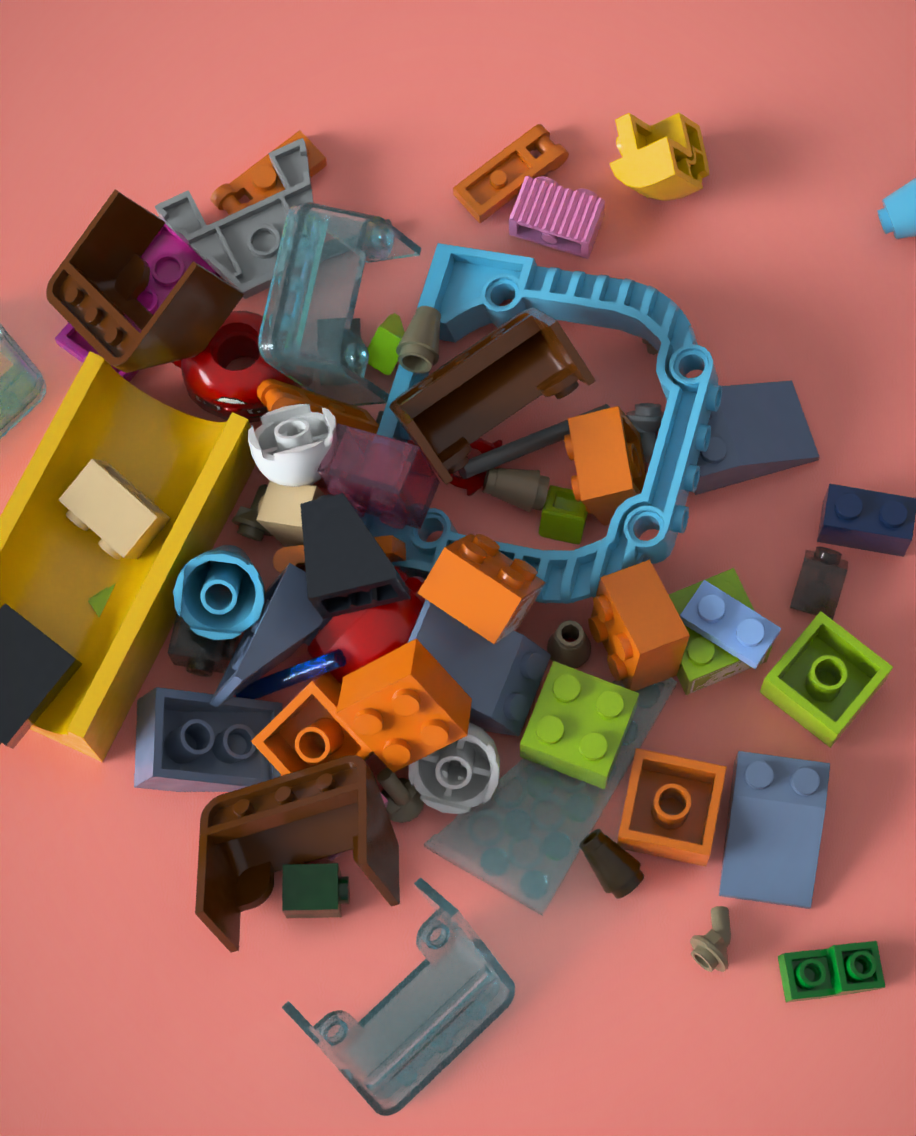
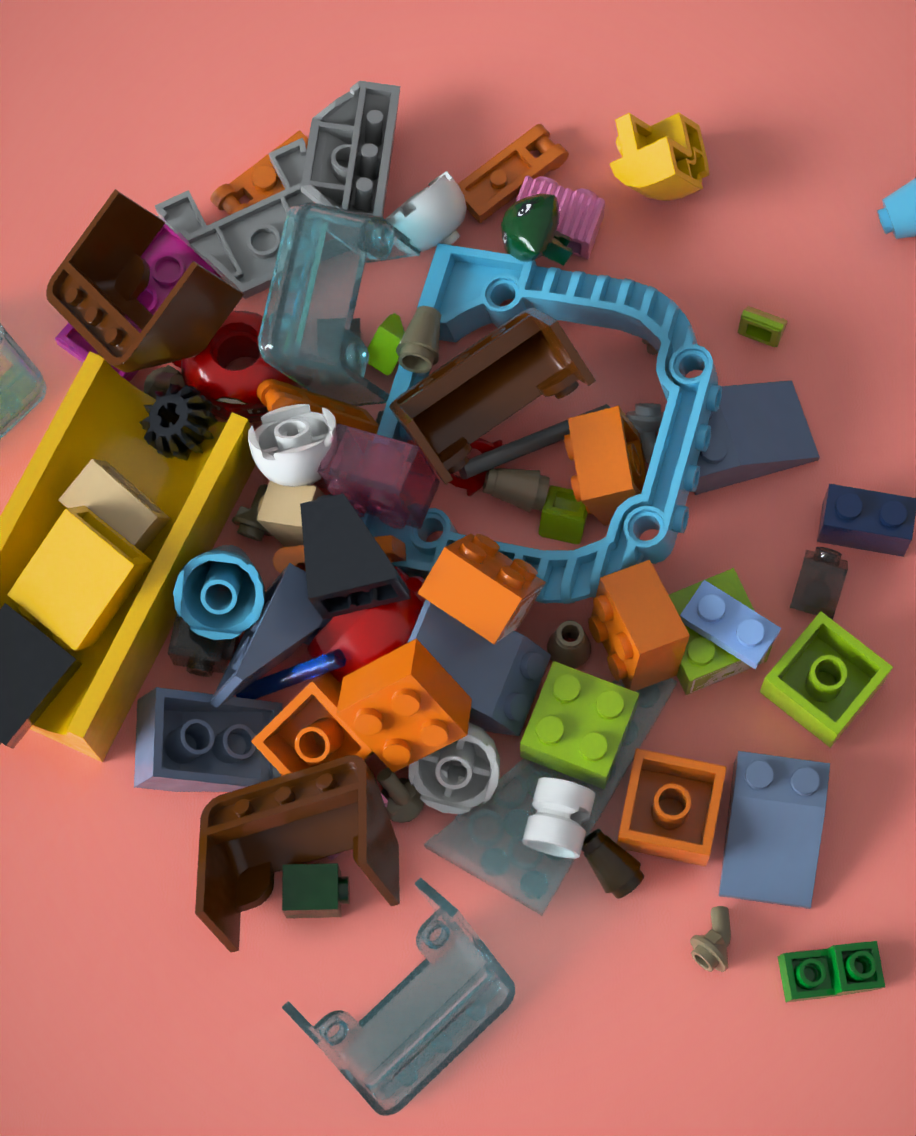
none -> yellow brick [7,505,152,651]
none -> black gear [139,383,218,460]
none -> dark tan plate [144,365,185,399]
none -> light grey wedge [301,81,400,227]
none -> white cylinder [381,171,467,252]
none -> dark green piece [501,193,573,266]
none -> white wheel [522,777,596,859]
none -> lime slope [737,306,787,347]

